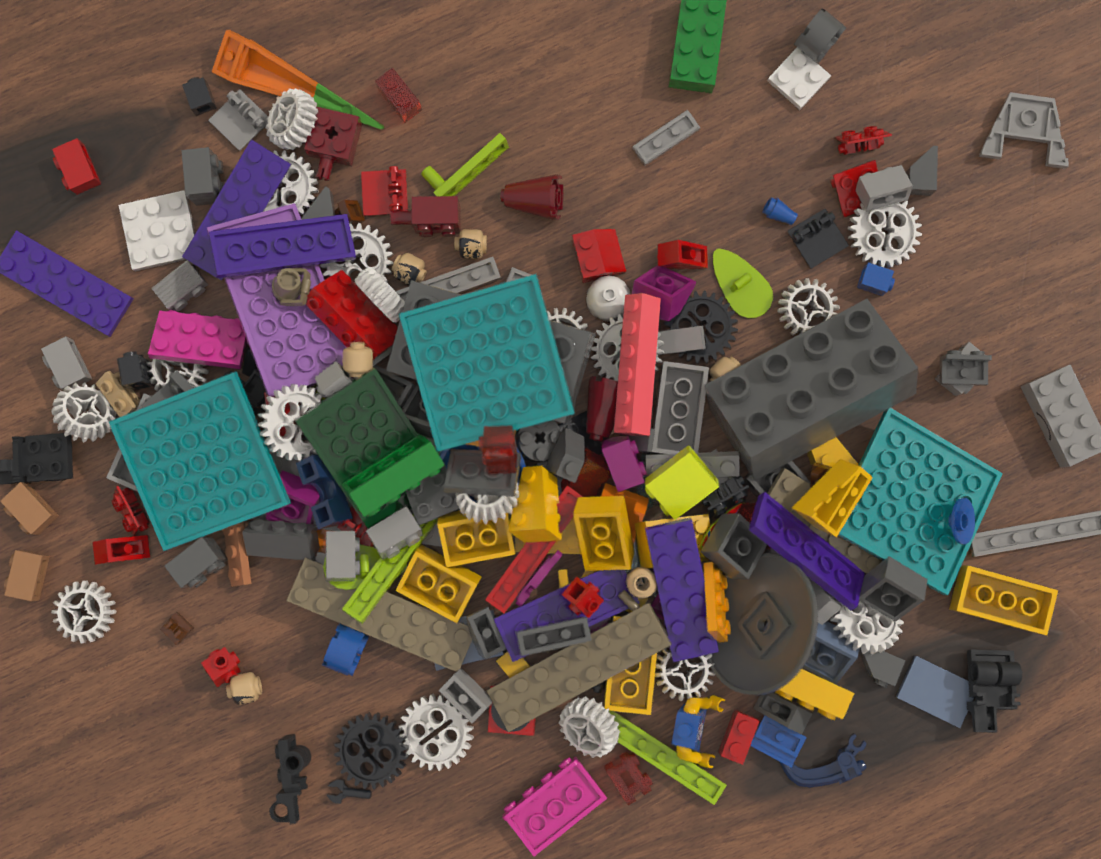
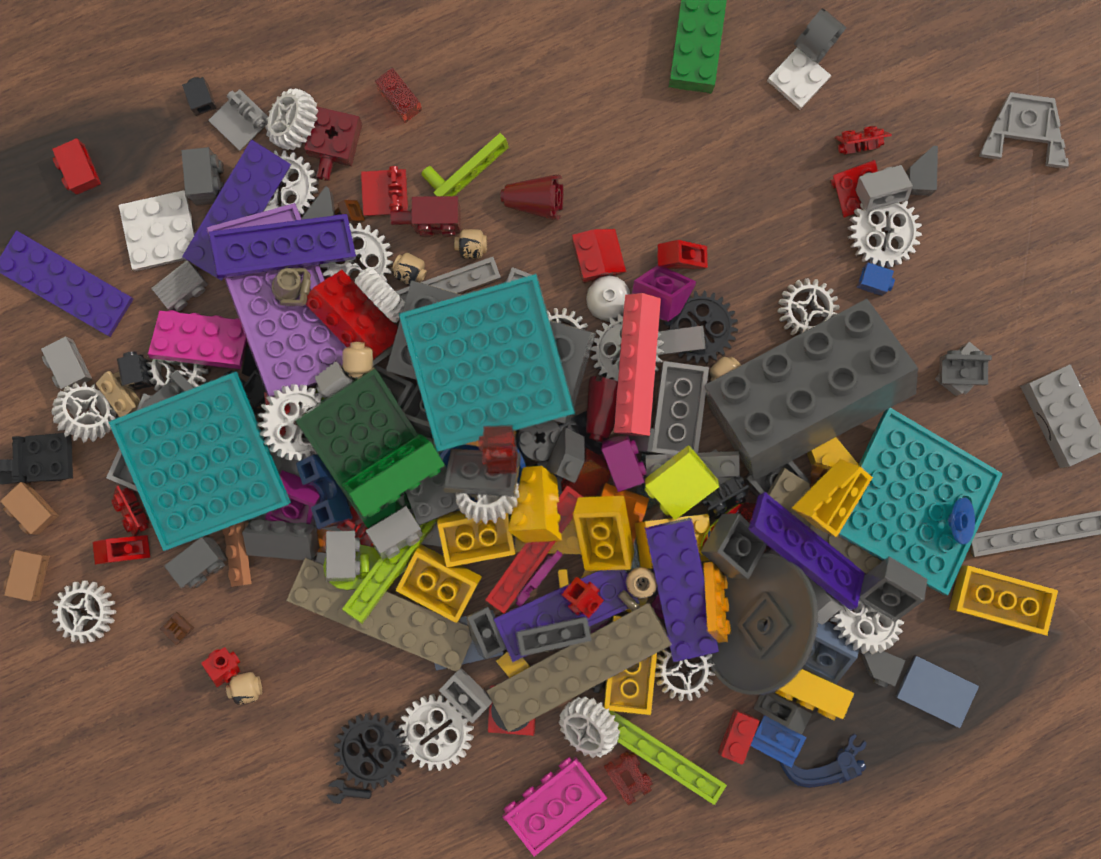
orange plate [212,30,385,129] -> none
black plate [269,734,311,824] -> none
blue brick [322,623,369,676] -> none
light grey tile [632,110,700,166] -> none
torso [672,695,725,768] -> none
lime shield [713,249,773,319] -> none
blue cone [762,197,798,225] -> none
black hinge [787,208,849,269] -> none
black plate [967,649,1022,733] -> none

